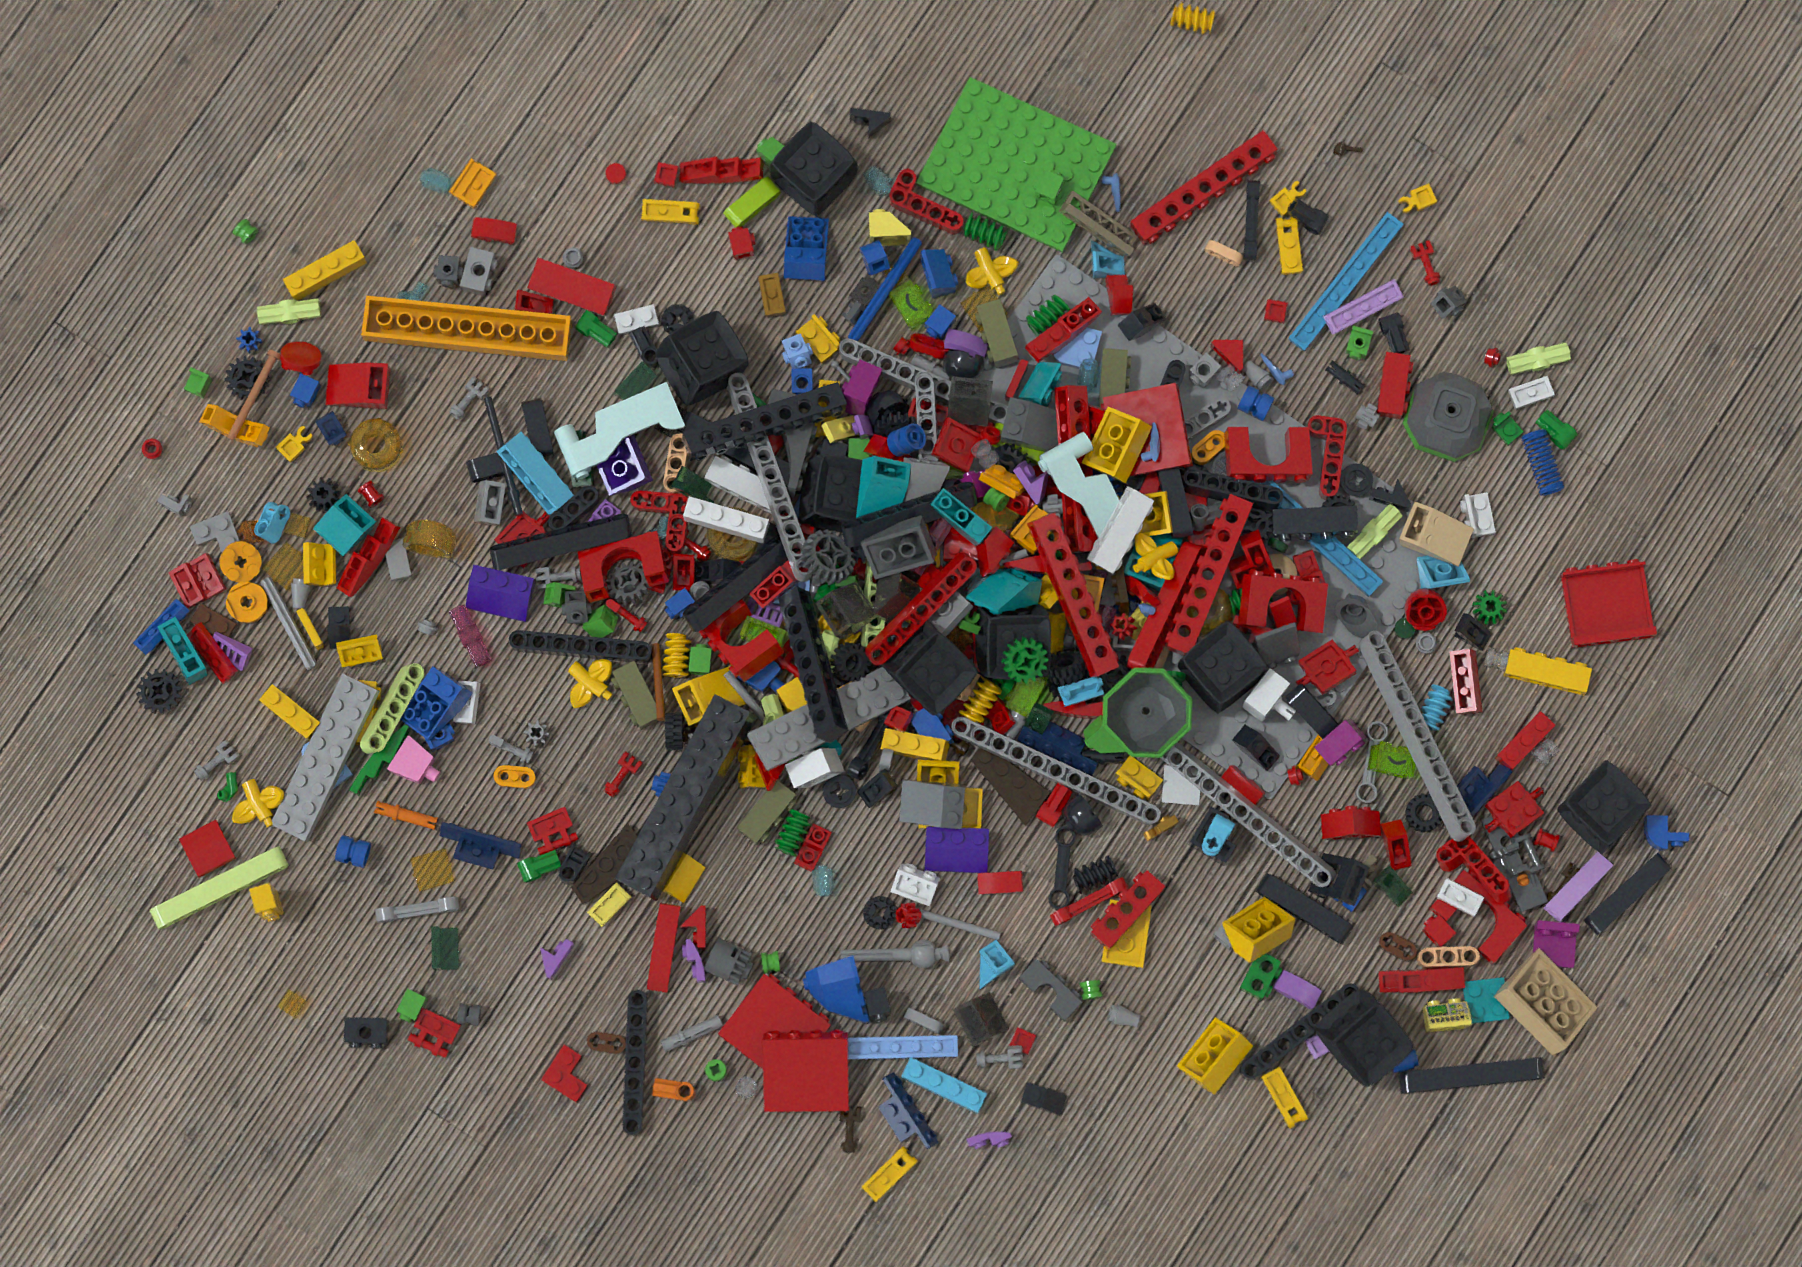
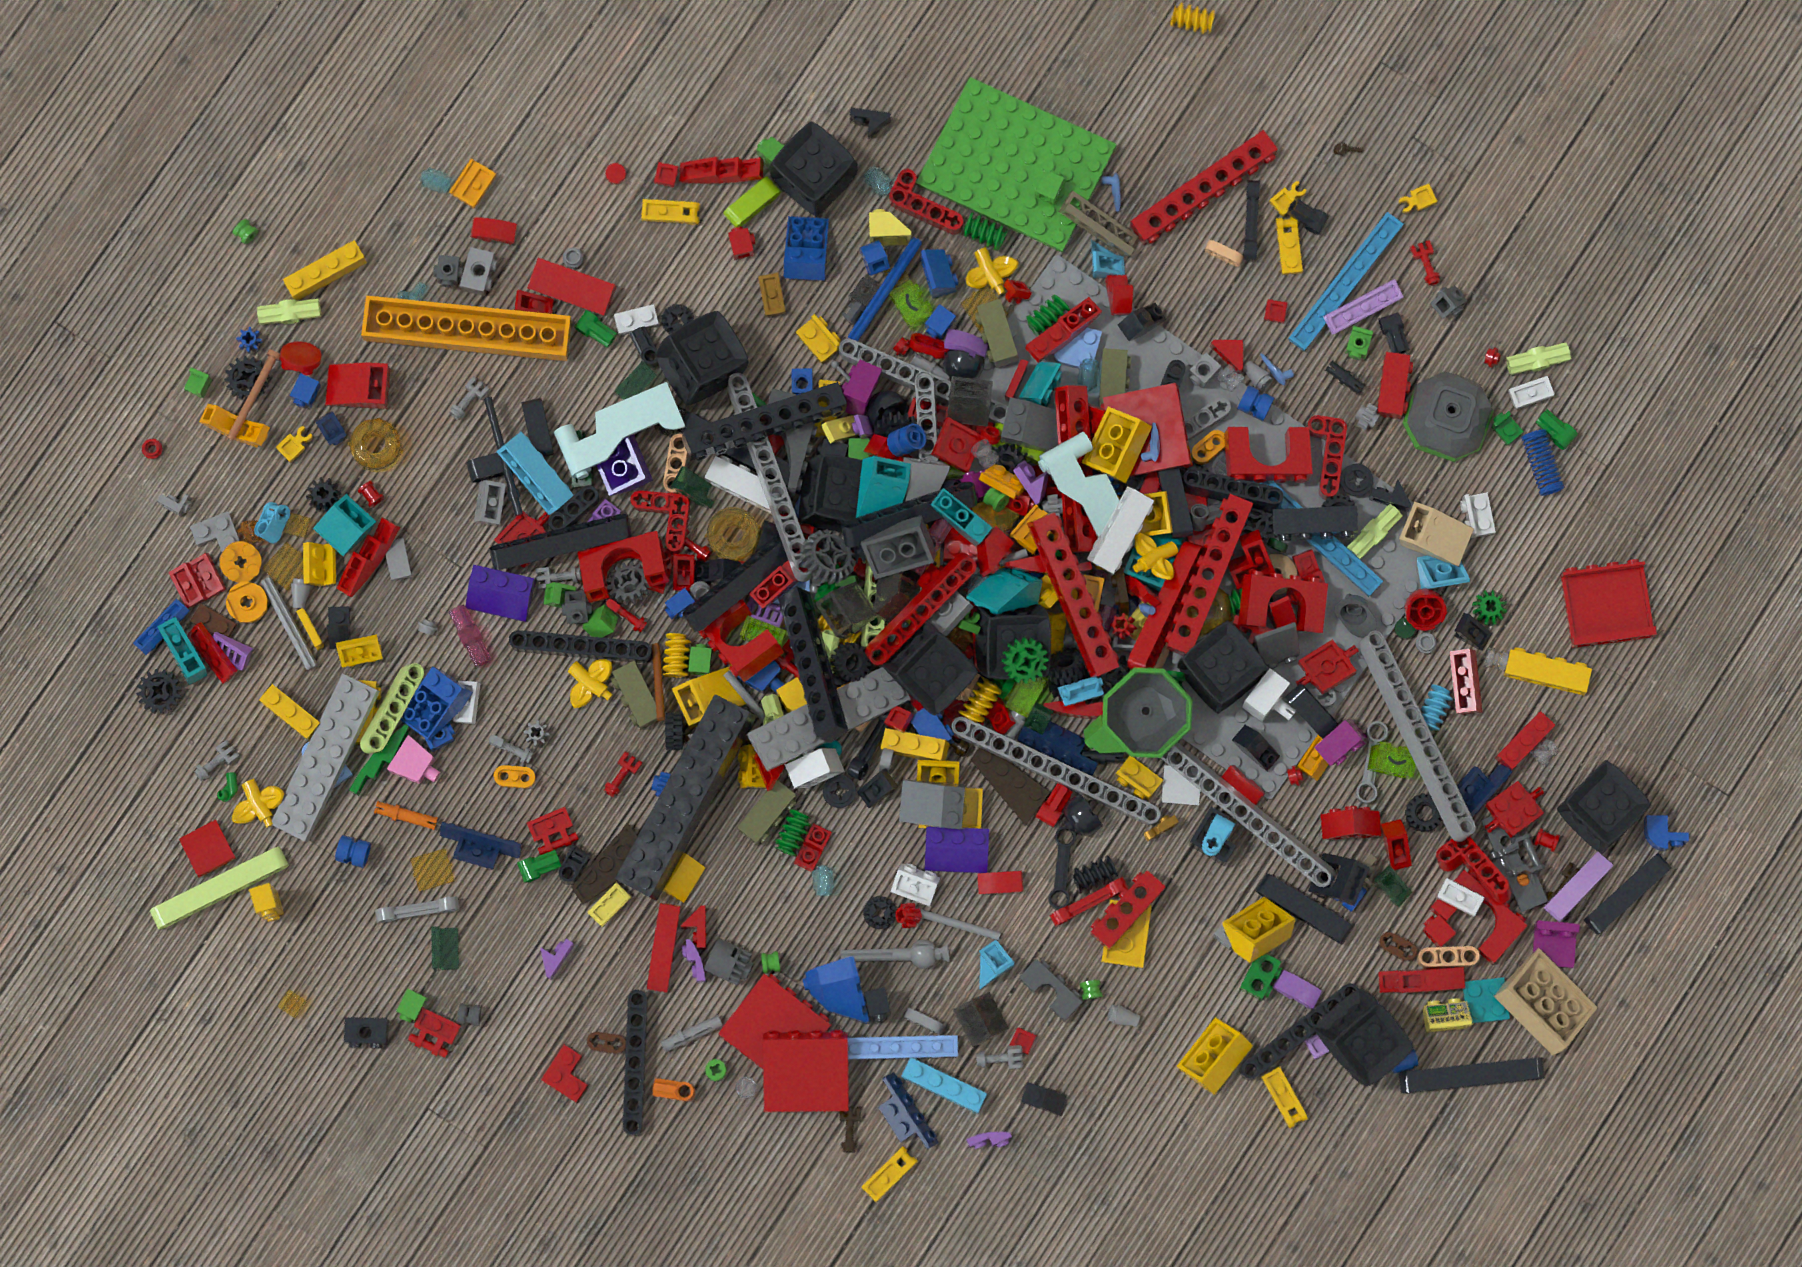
clear yellow piece [402,519,456,558] -> none
clear light blue arm [647,516,669,540] -> none
white brick [683,496,769,544] -> none
light blue brick [782,333,813,369] -> none
none -> red tile [1004,279,1032,304]

